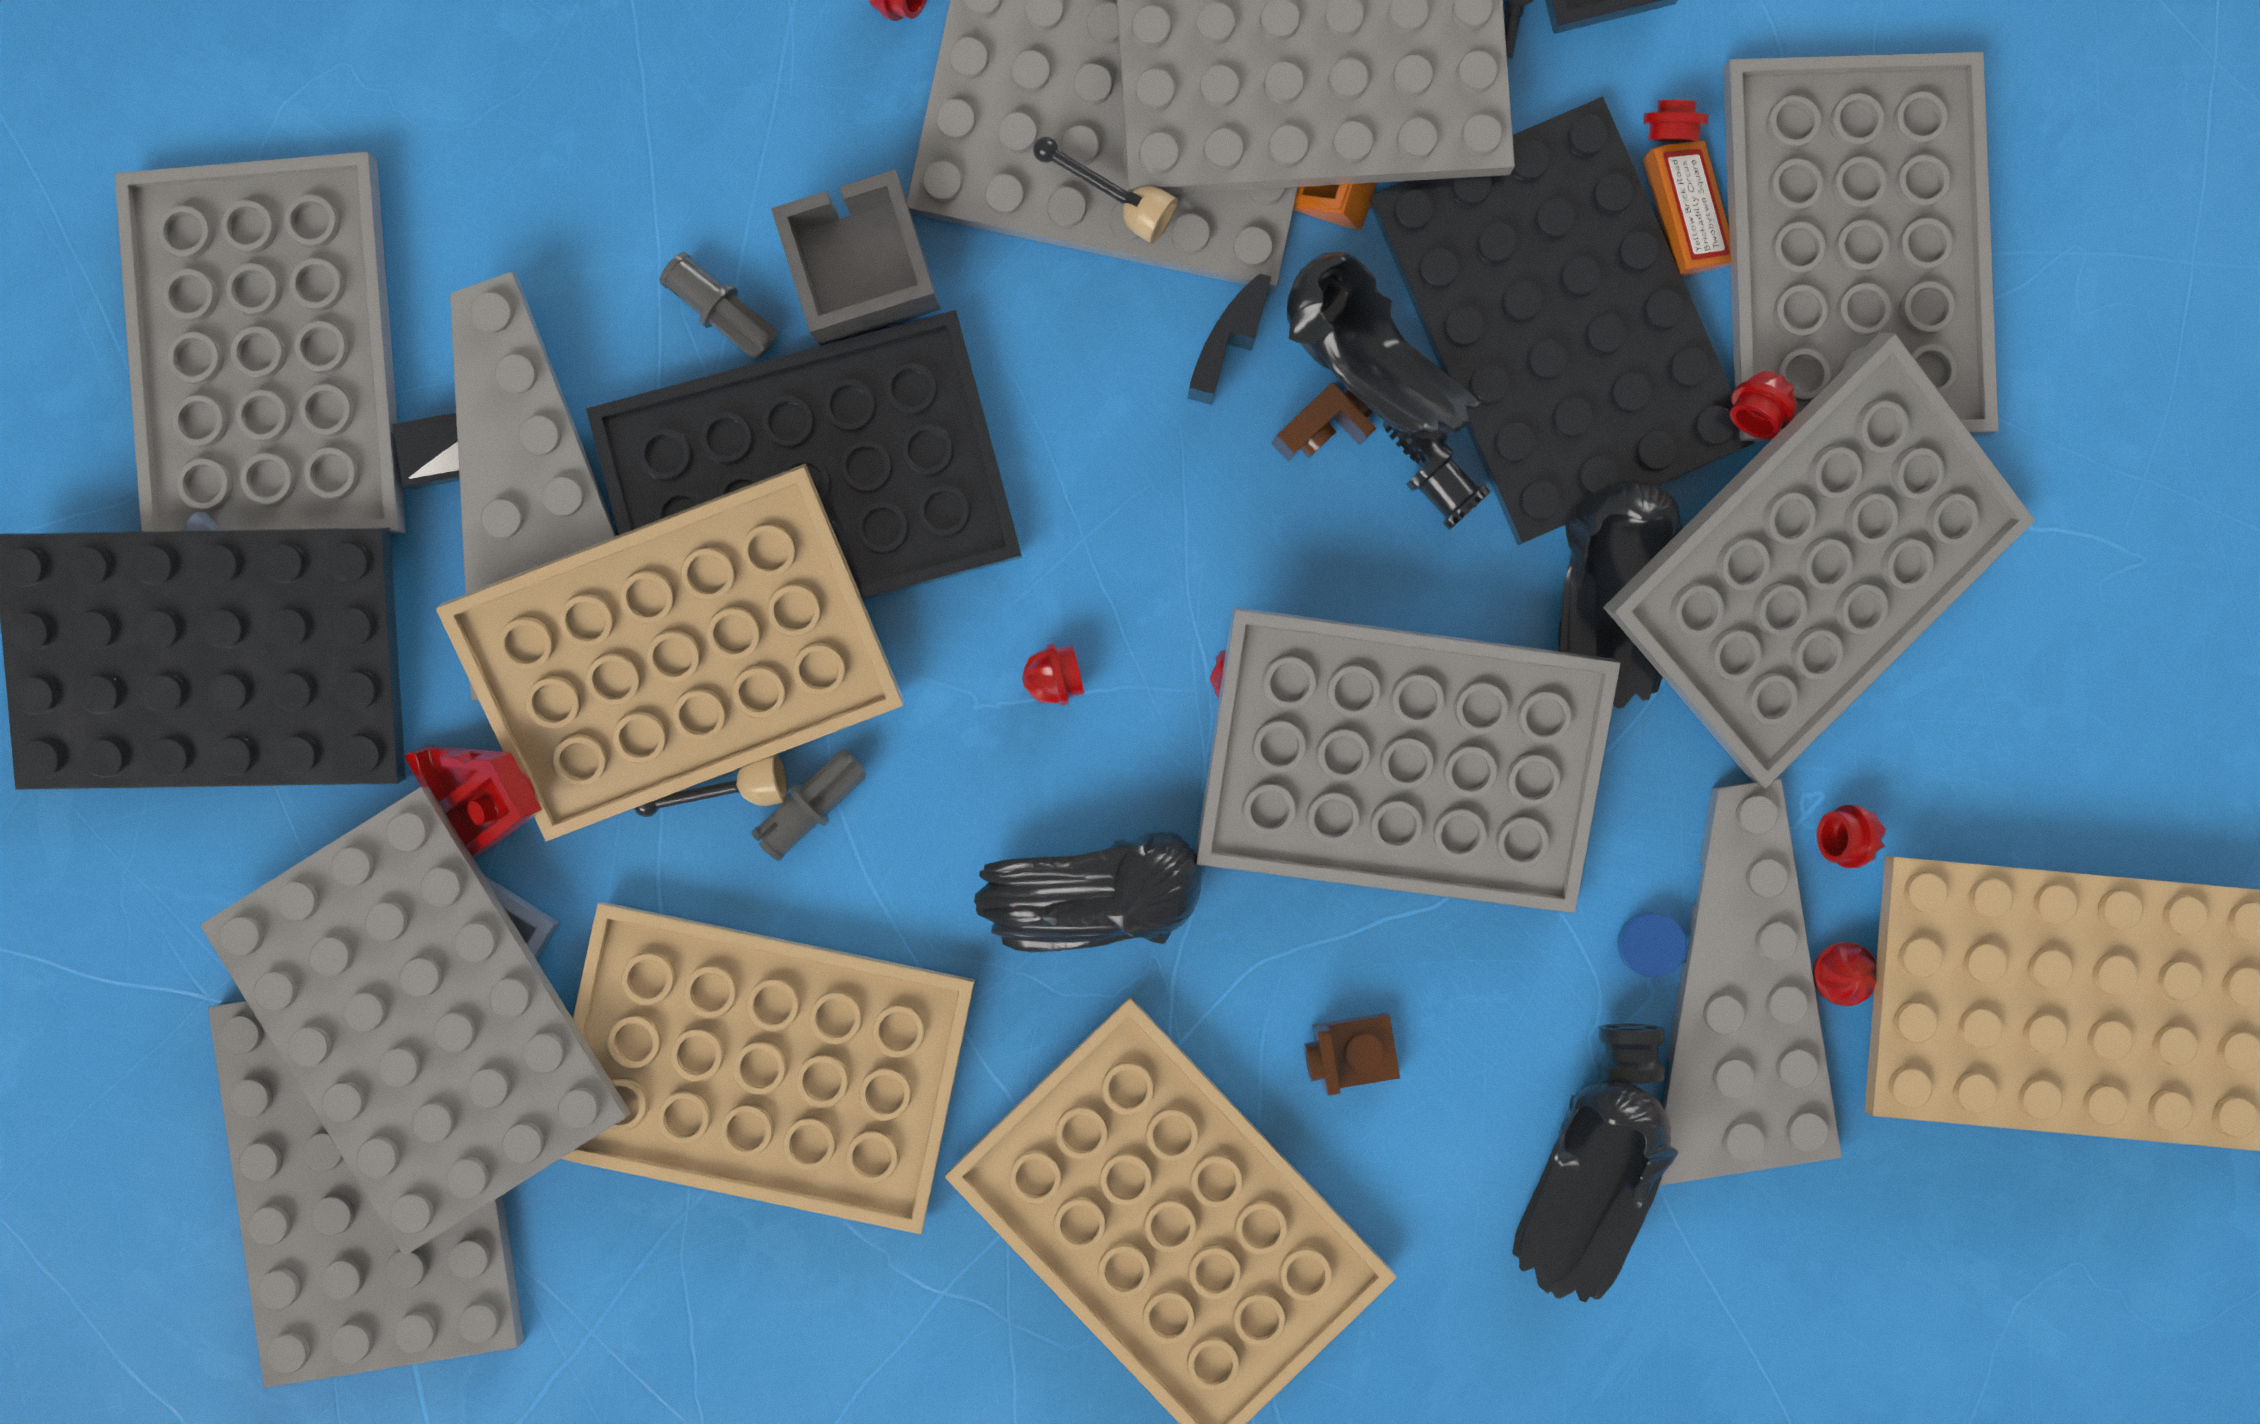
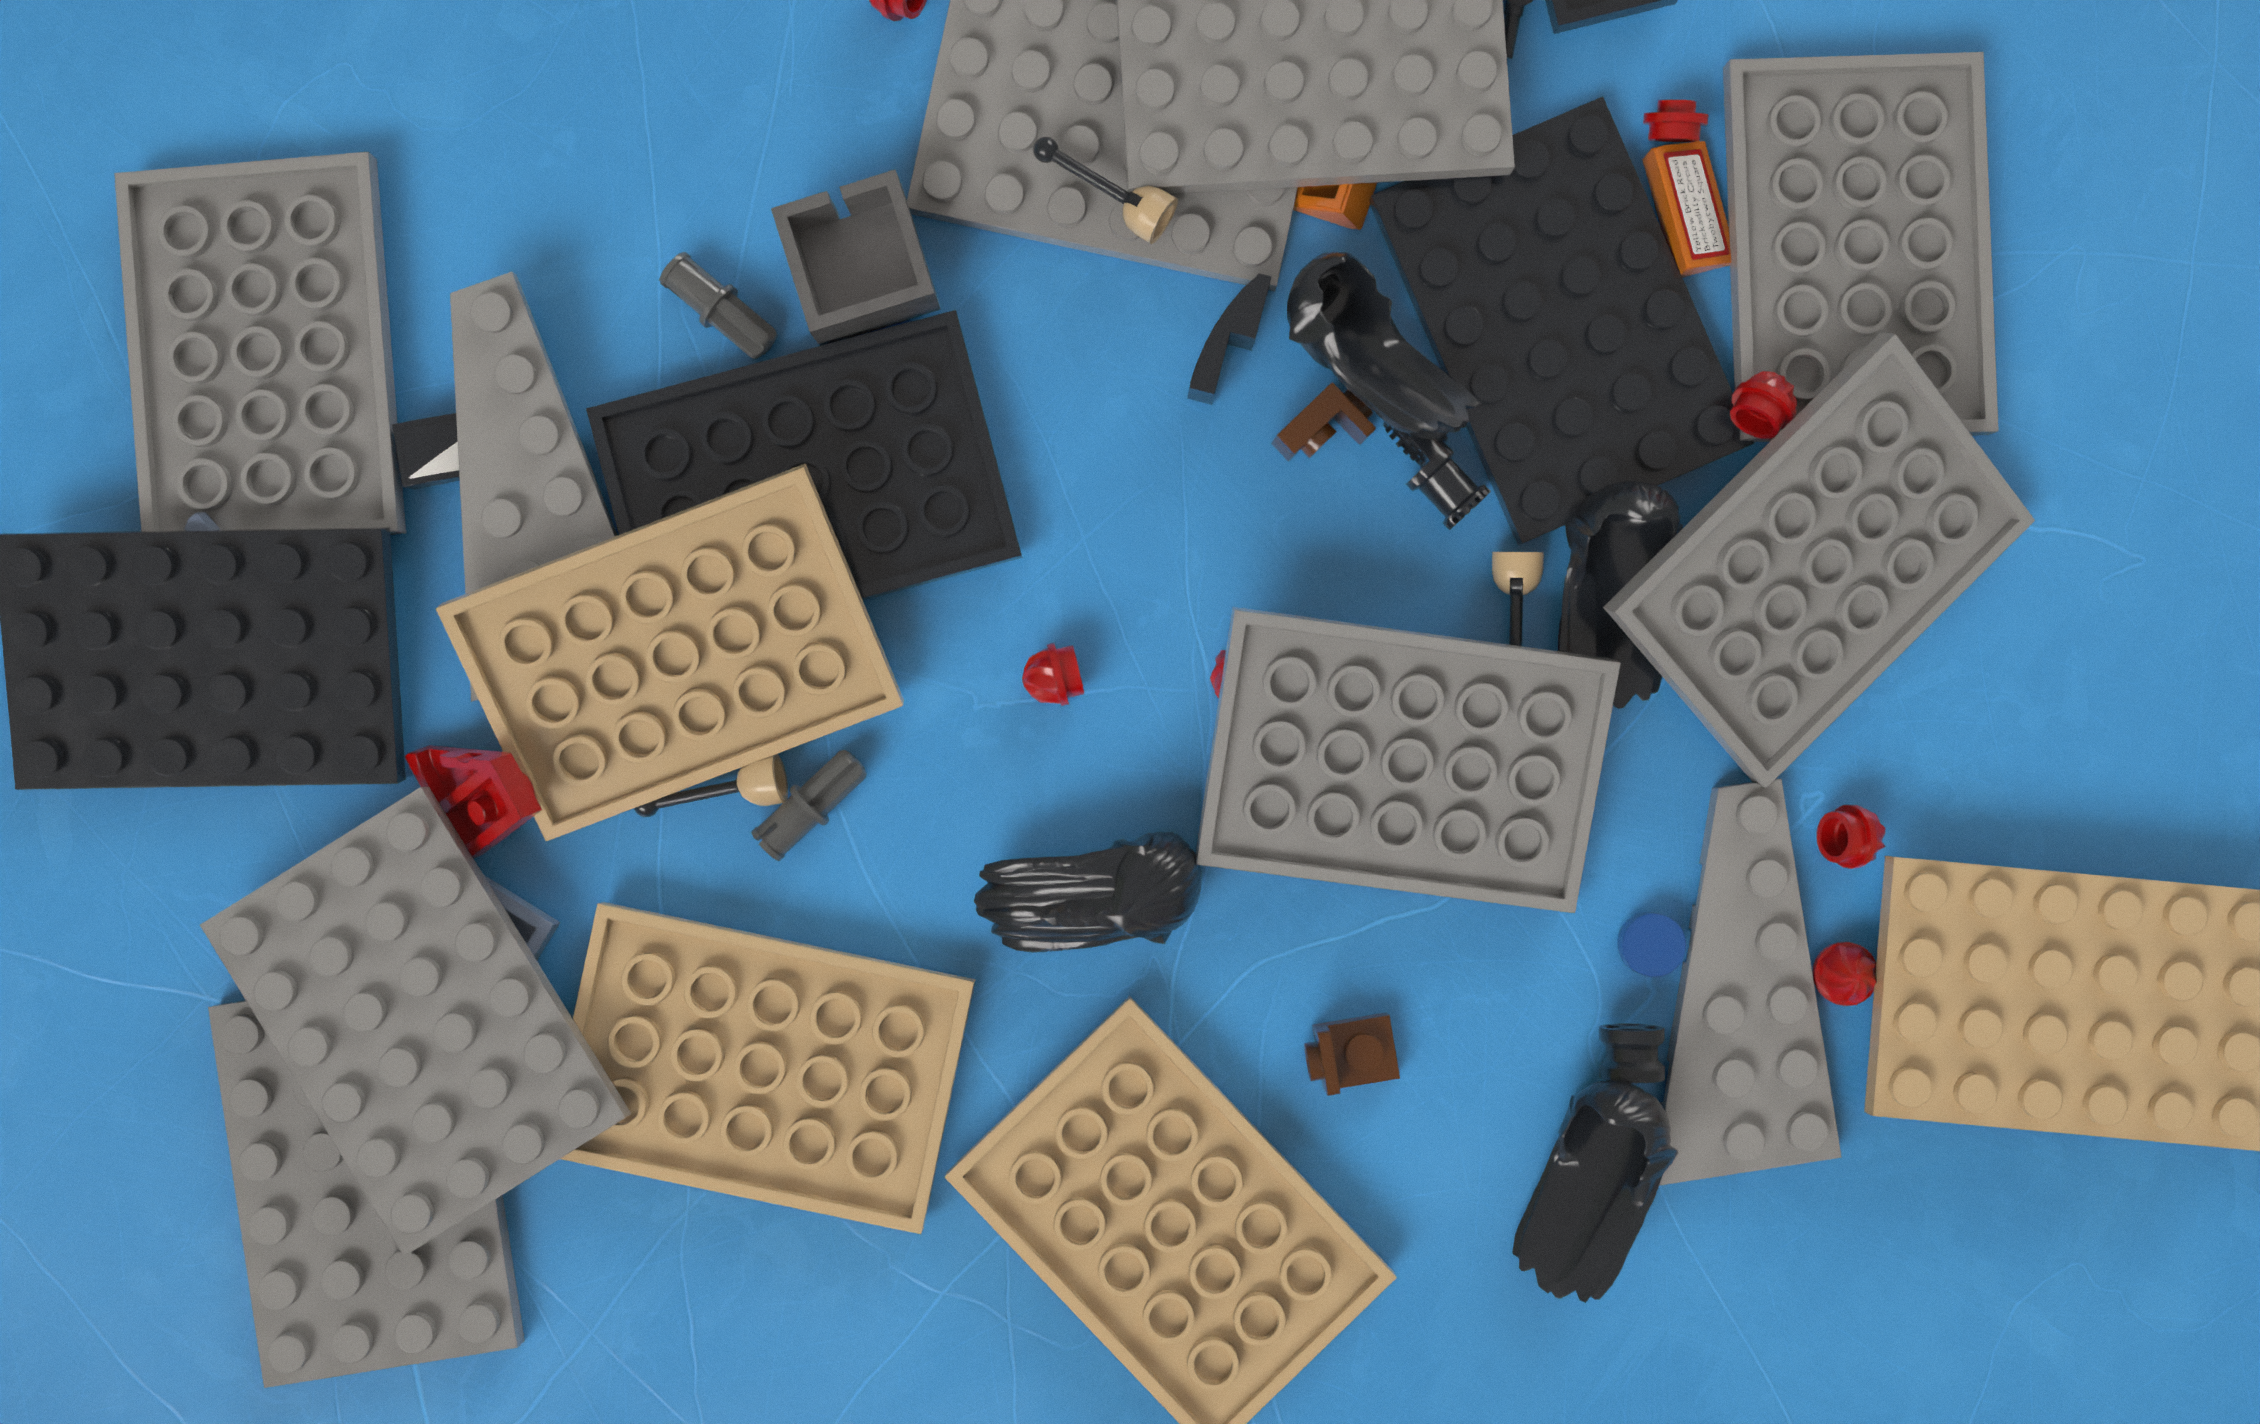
none -> tan hinge [1492,552,1544,646]

